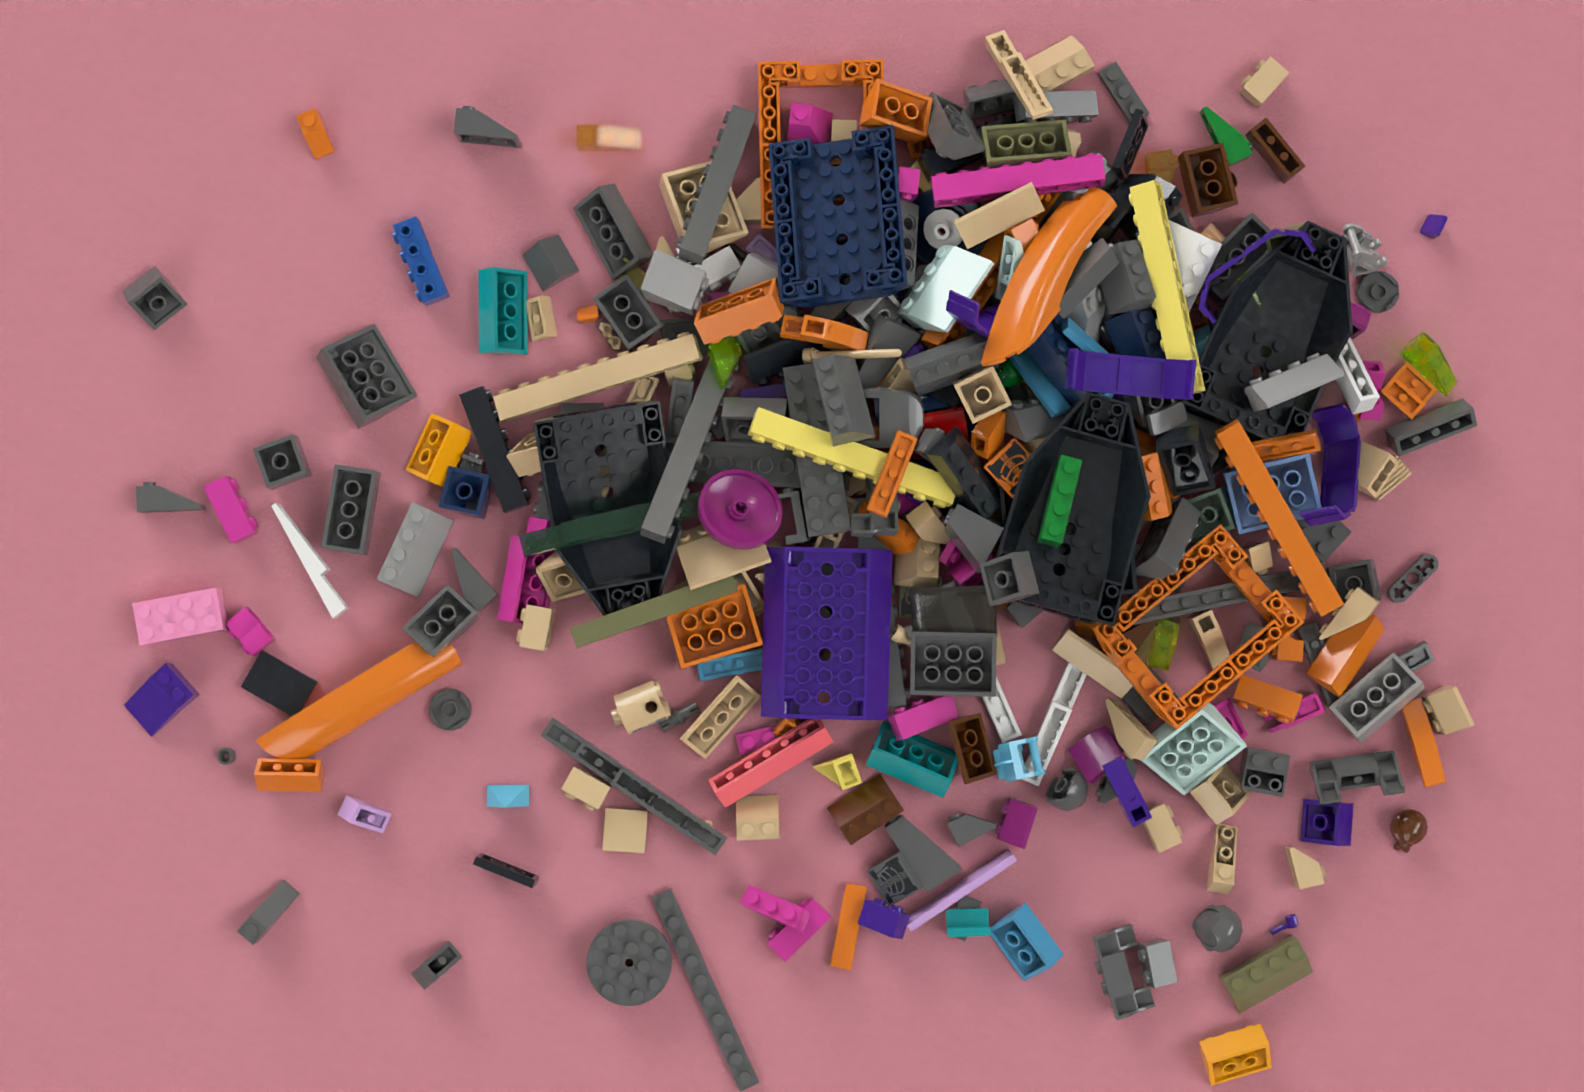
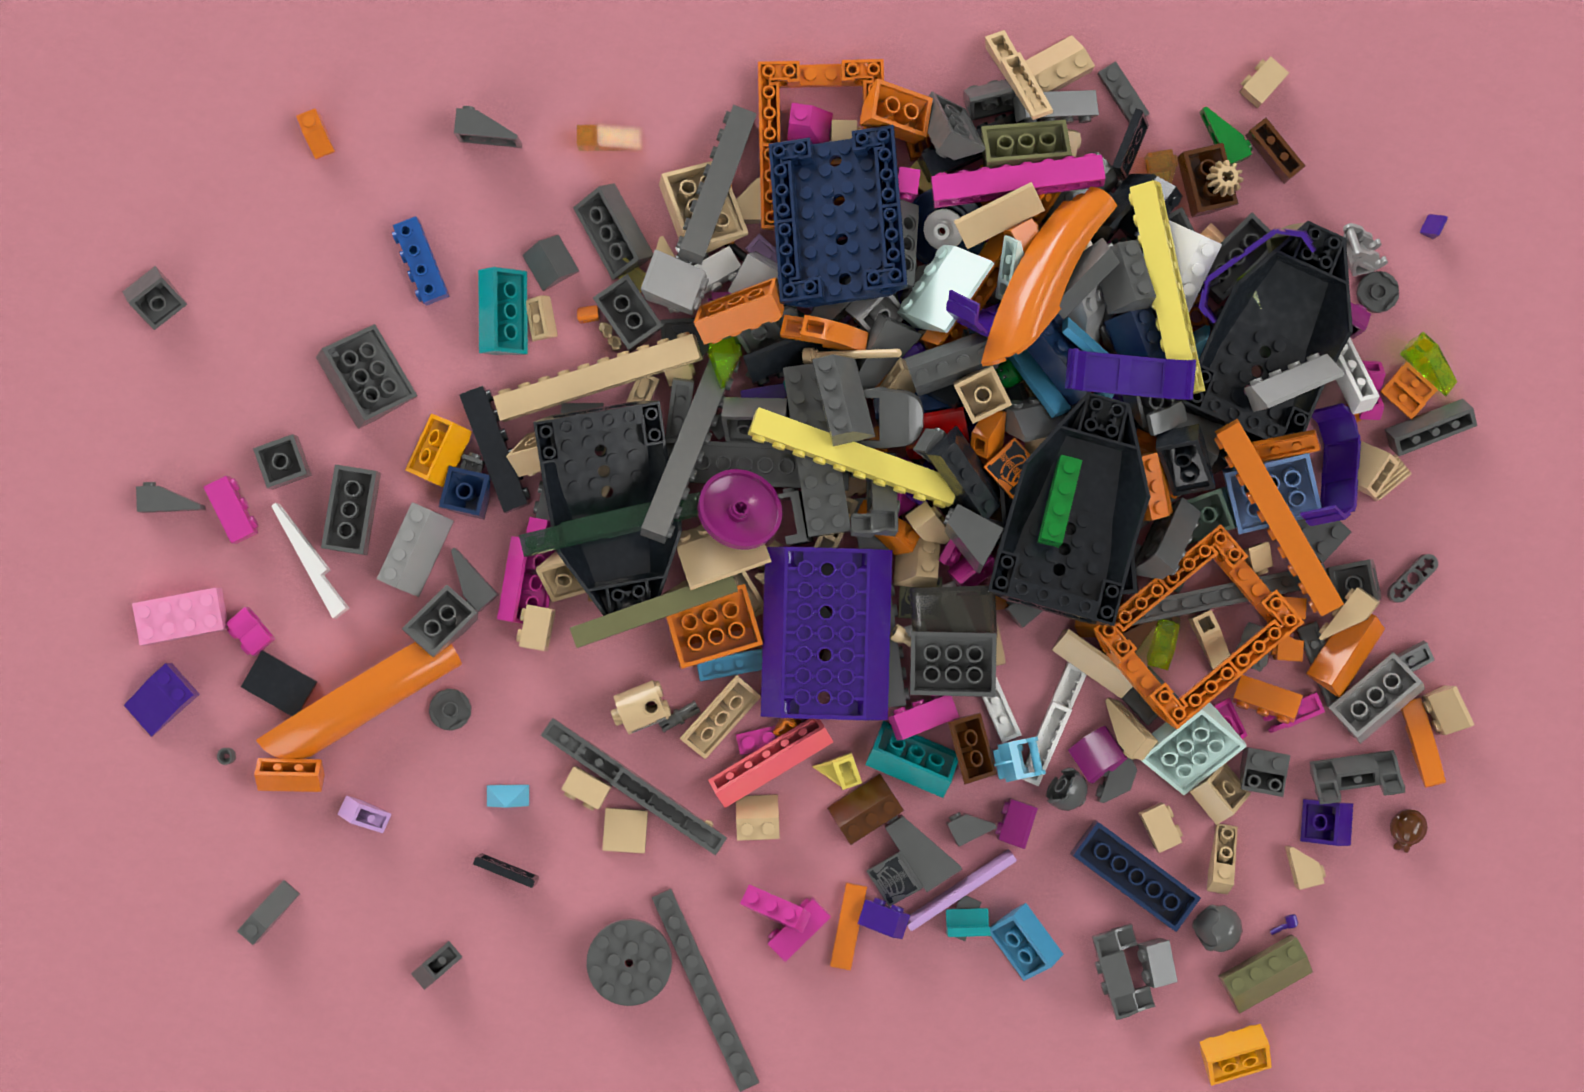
orange tile [866,430,918,518] -> none
dark grey slope [979,551,1039,606] -> none
dark purple slope [1102,756,1152,827] -> none
none -> dark blue brick [1070,820,1201,932]
none -> tan gear [1207,160,1244,197]

